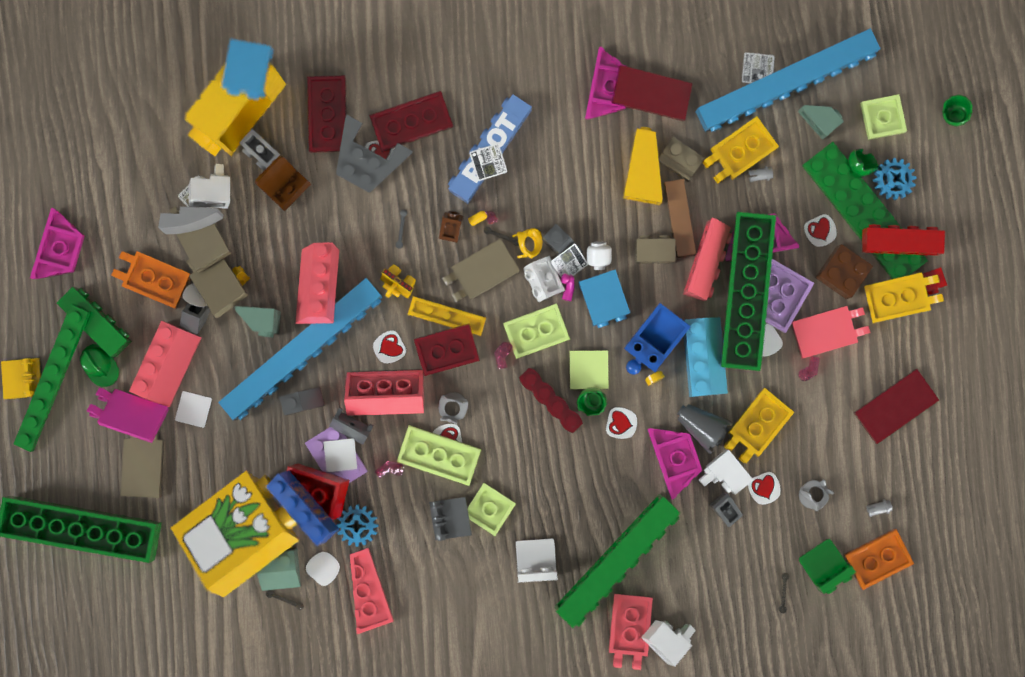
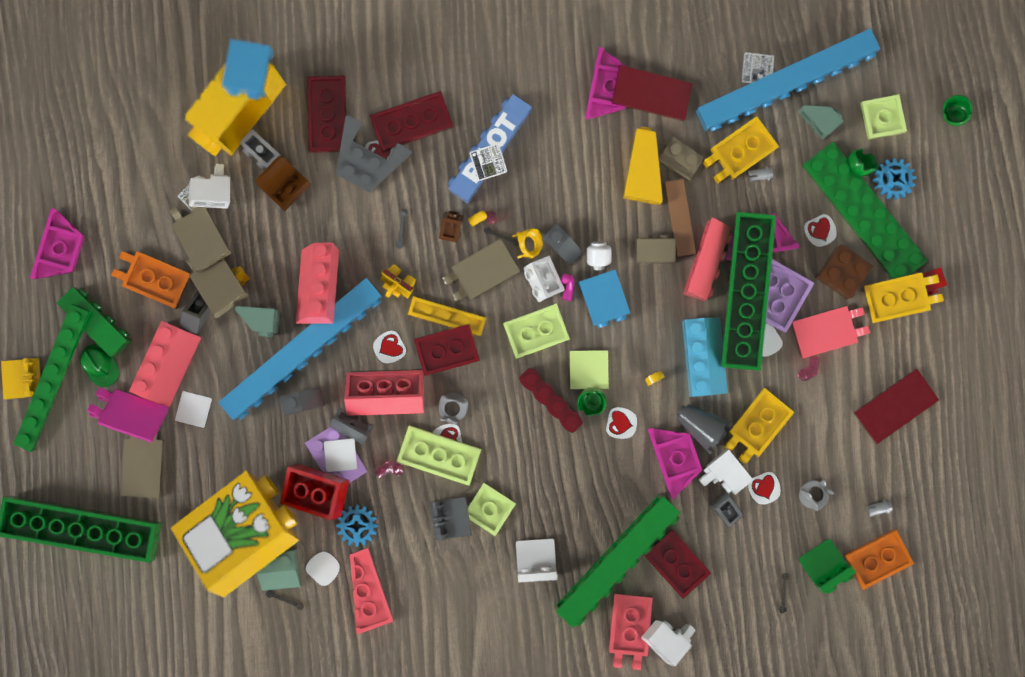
light grey slope [158,207,224,234] -> none
white sticker [183,283,207,307] -> none
blue brick [266,470,339,546] -> none
clear pink arm [494,342,512,370] -> none
sticker [551,244,588,278] -> none
blue slope [624,303,691,375] -> none
red brick [862,224,945,256] -> none
none -> dark red plate [644,529,711,599]

